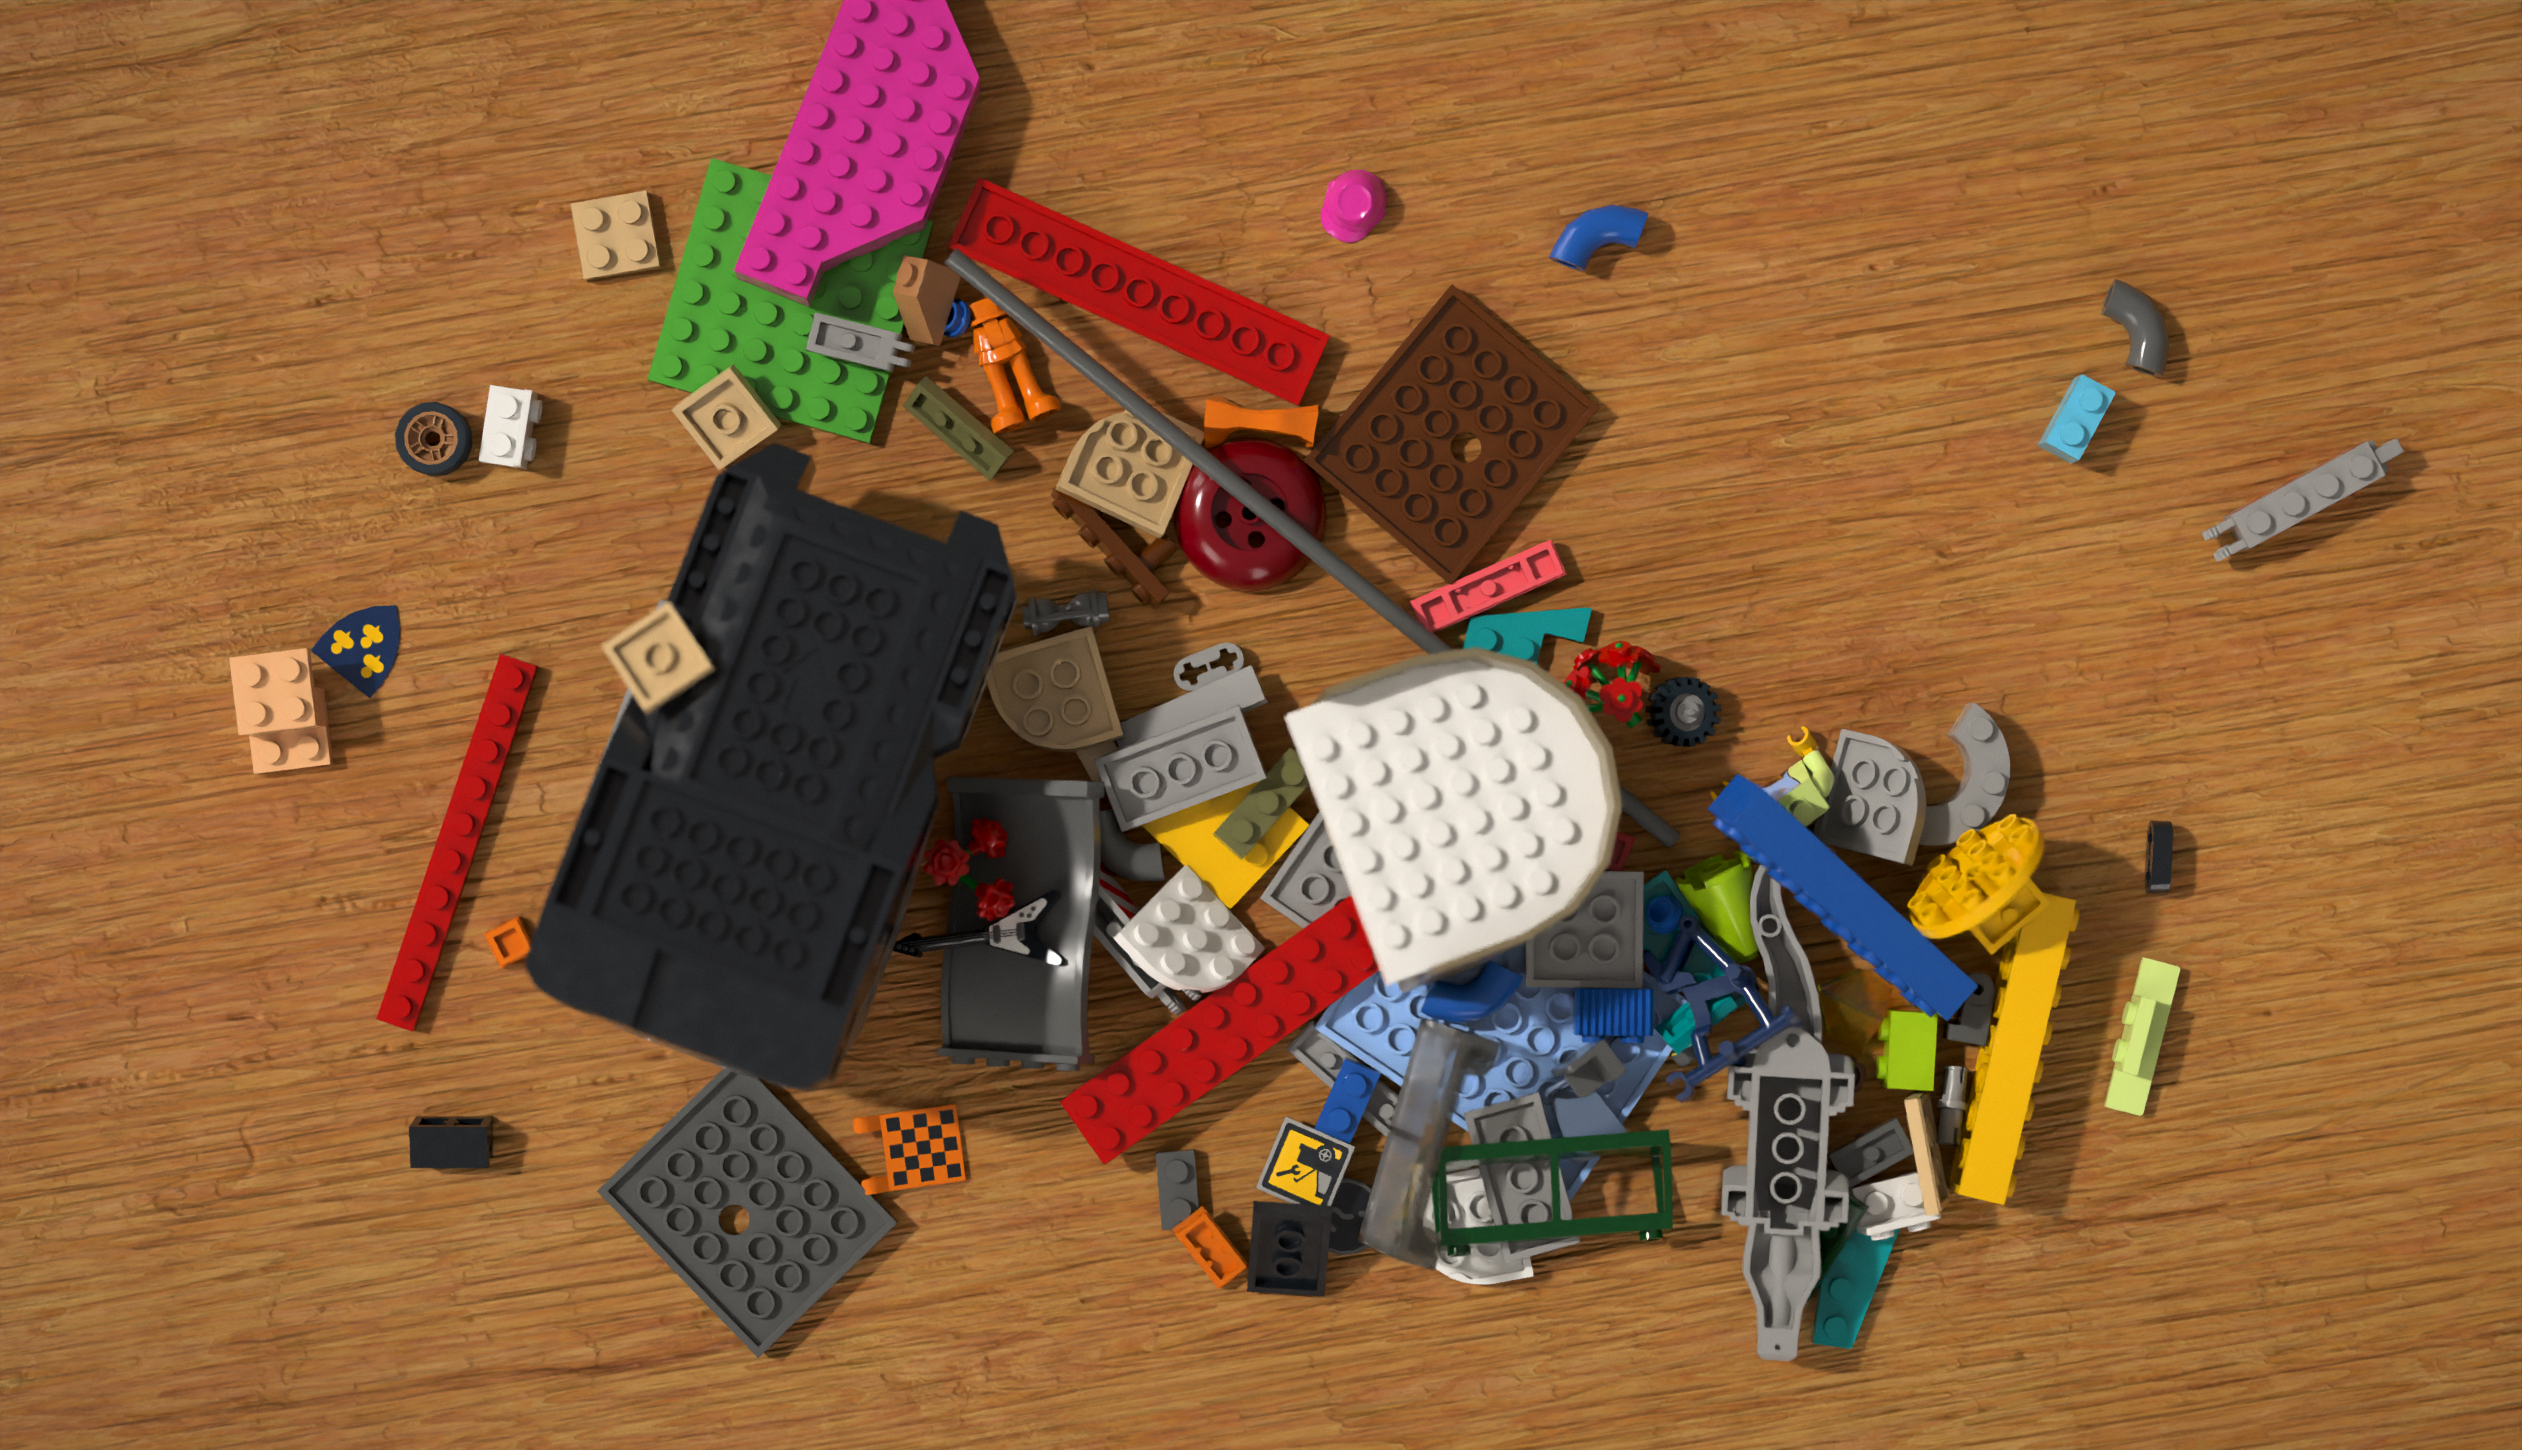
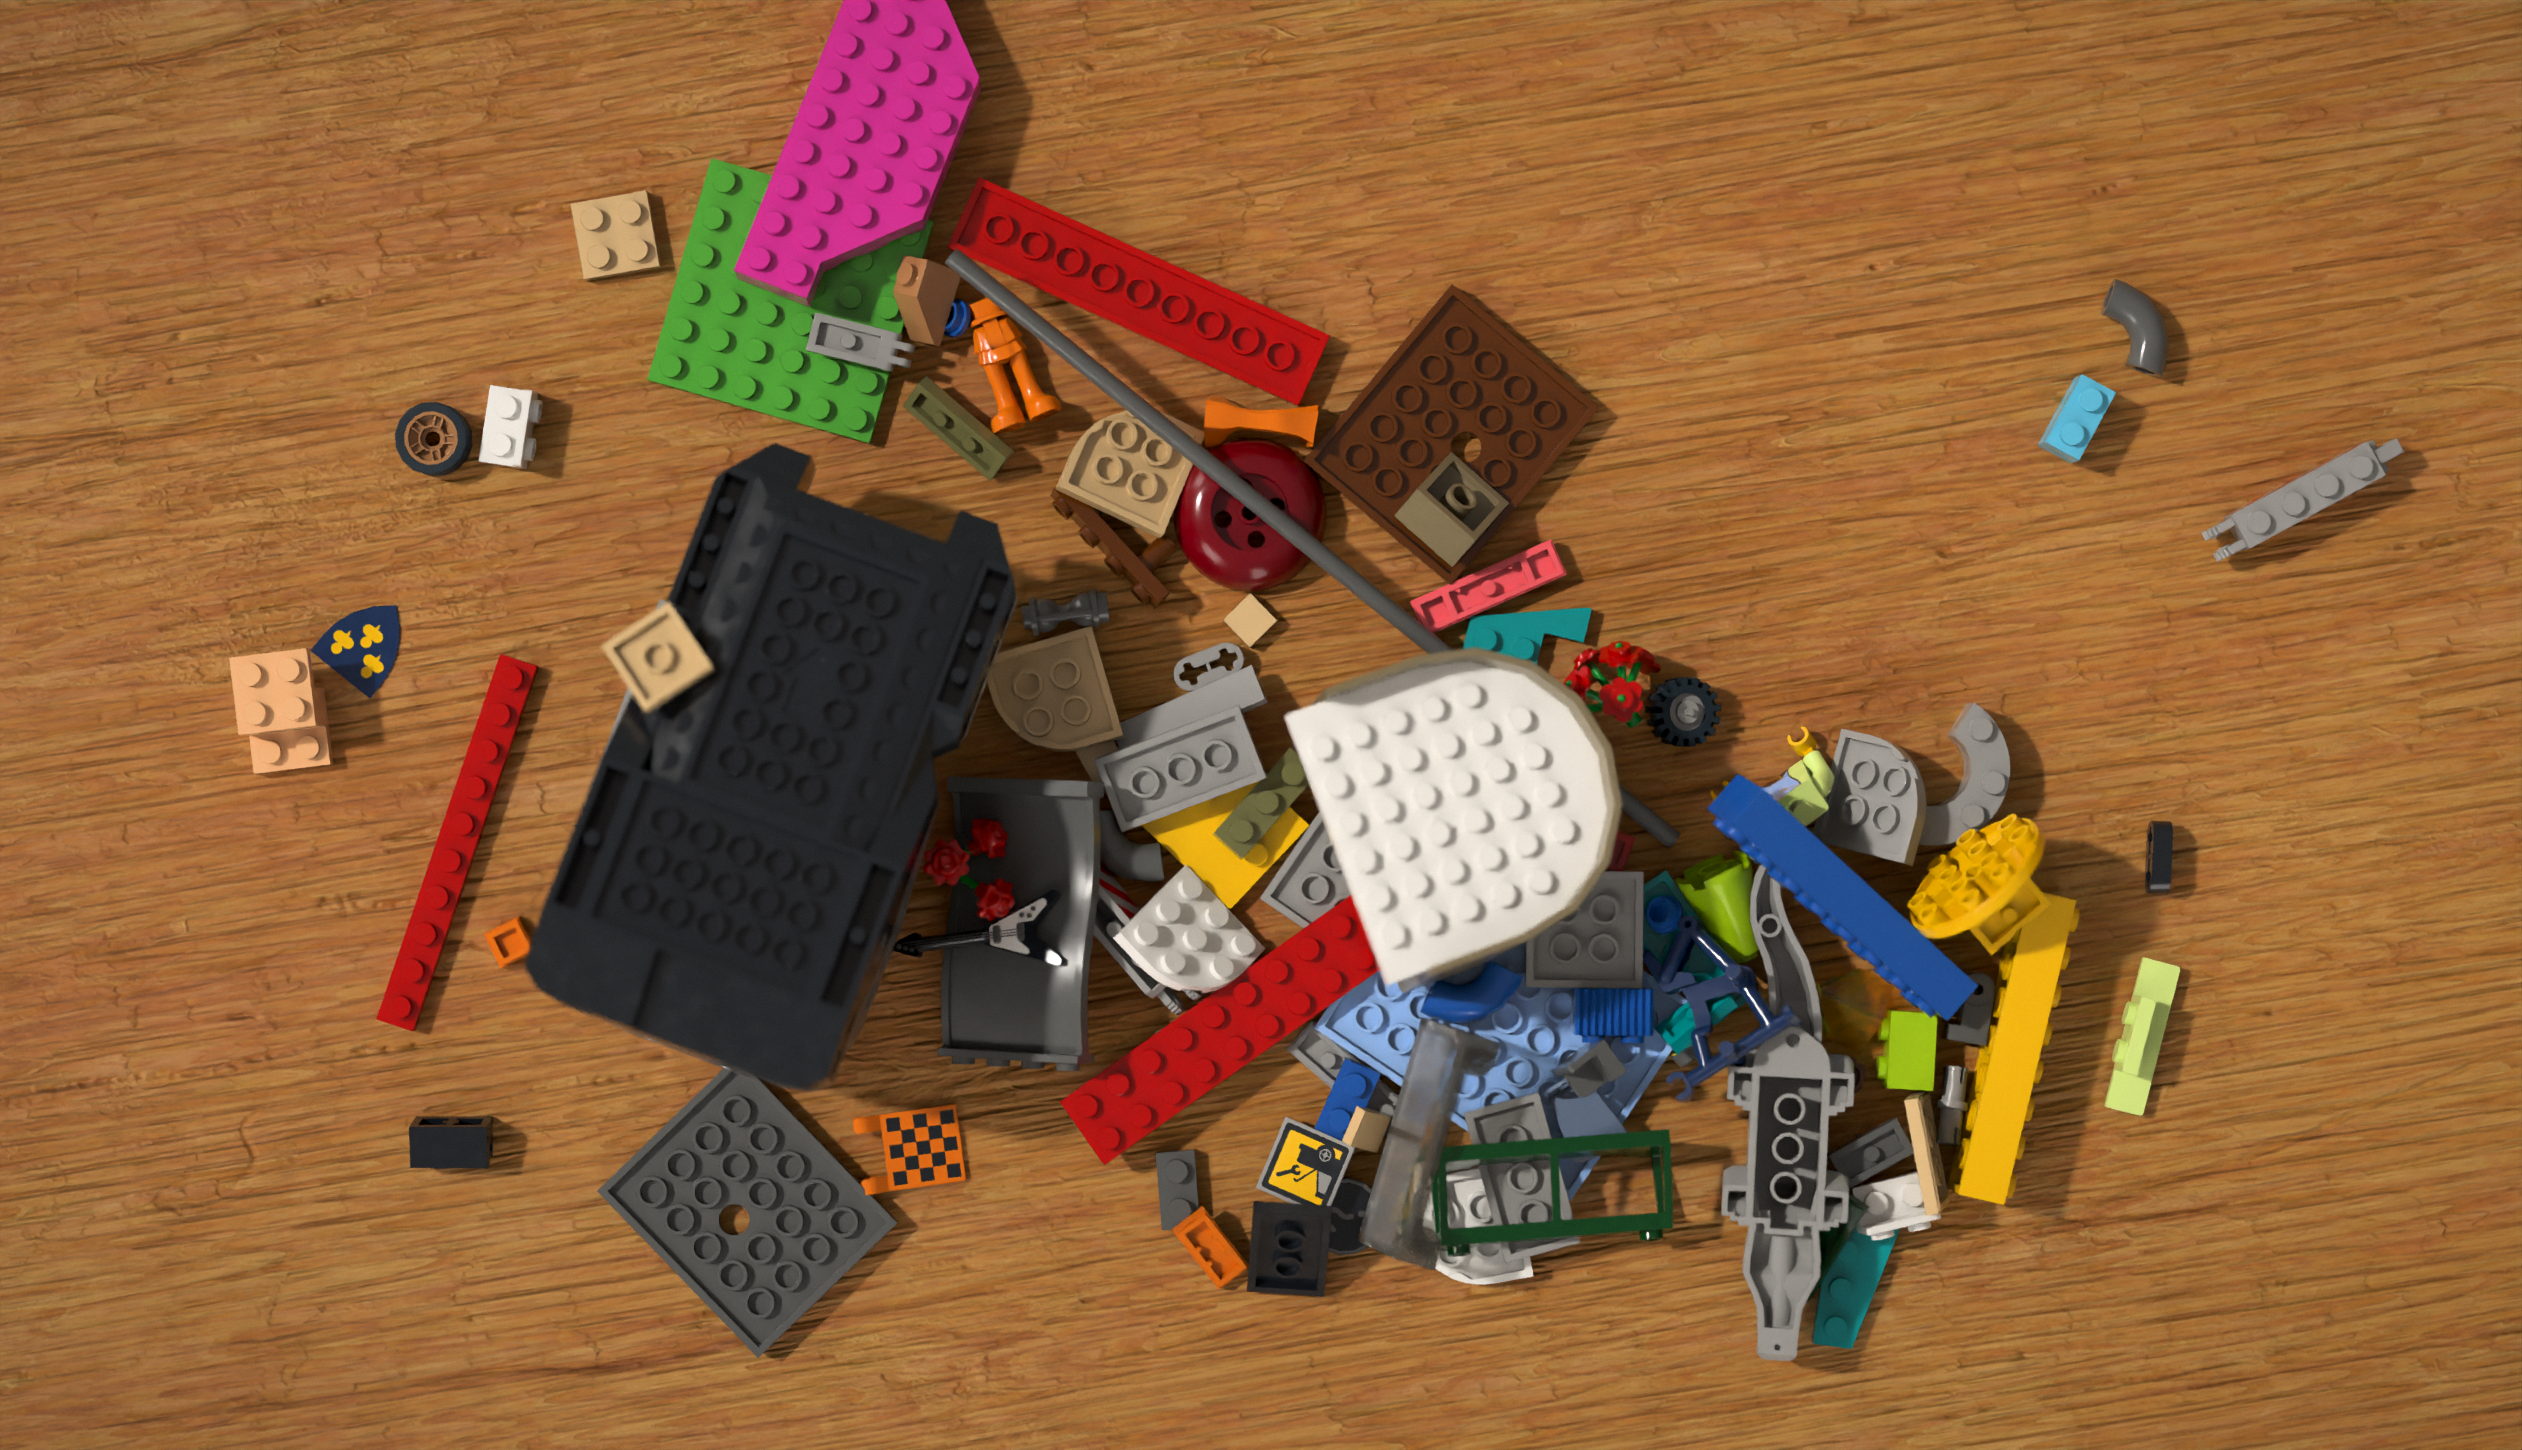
tan plate [672,364,781,470] -> none
dark pink hat [1321,170,1387,243] -> none
blue cylinder [1549,205,1648,271] -> none
none -> tan tile [1223,593,1277,648]
none -> tan tile [1342,1106,1391,1153]
none -> dark tan slope [1394,452,1509,567]

